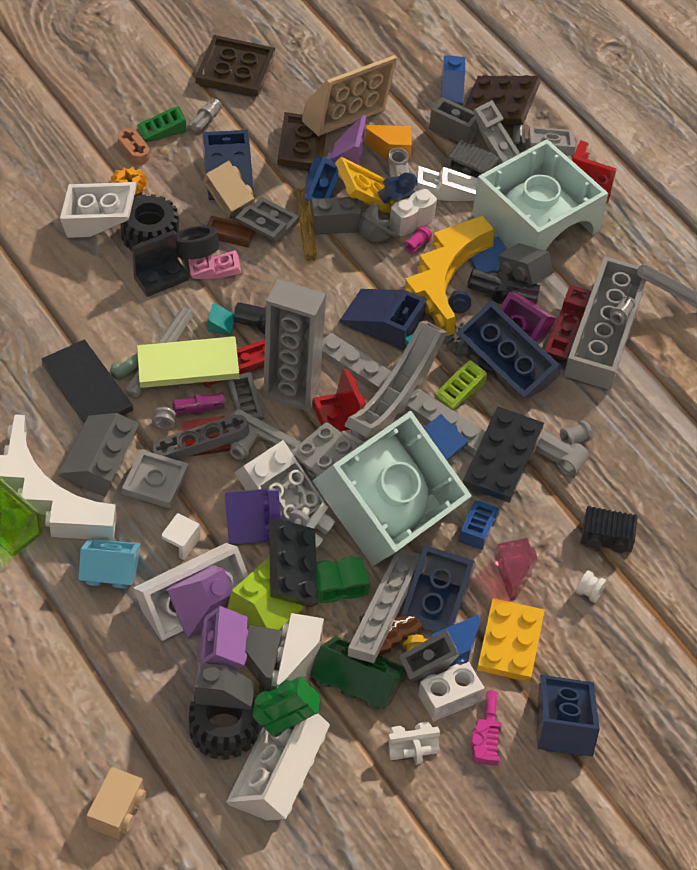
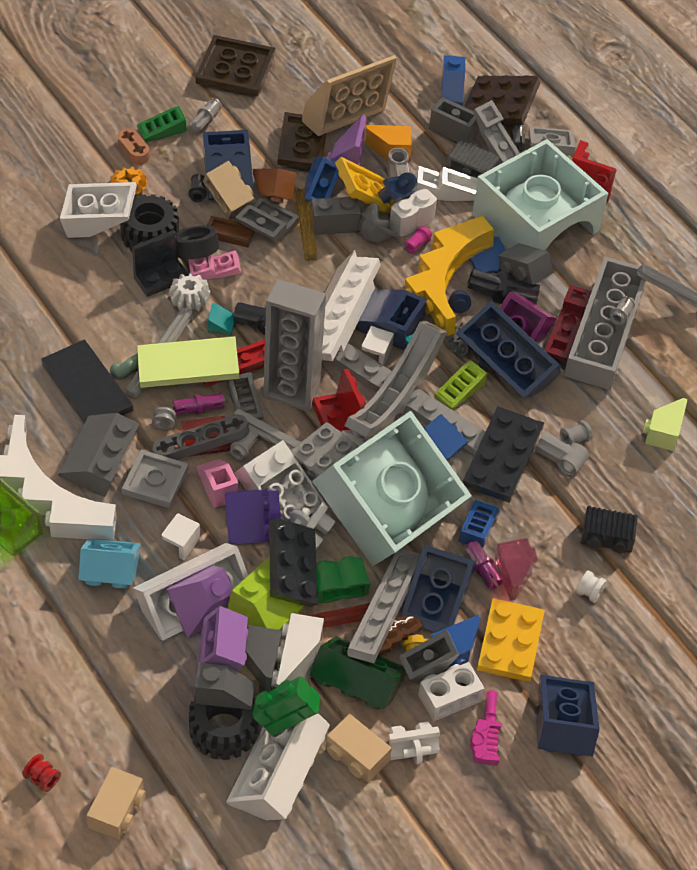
none -> red bush [22,754,61,792]
none -> white gear [169,272,210,312]
none -> black pin [188,174,206,202]
none -> bright pink slope [196,459,238,508]
none -> dark orange slope [253,168,297,204]
none -> clear red axle [306,603,370,628]
none -> white slope [322,250,381,361]
none -> tan brick [326,713,392,783]
none -> white panel [361,326,394,366]
none -> magenta axle [465,541,504,590]
none -> yellowish green slope [643,398,688,451]

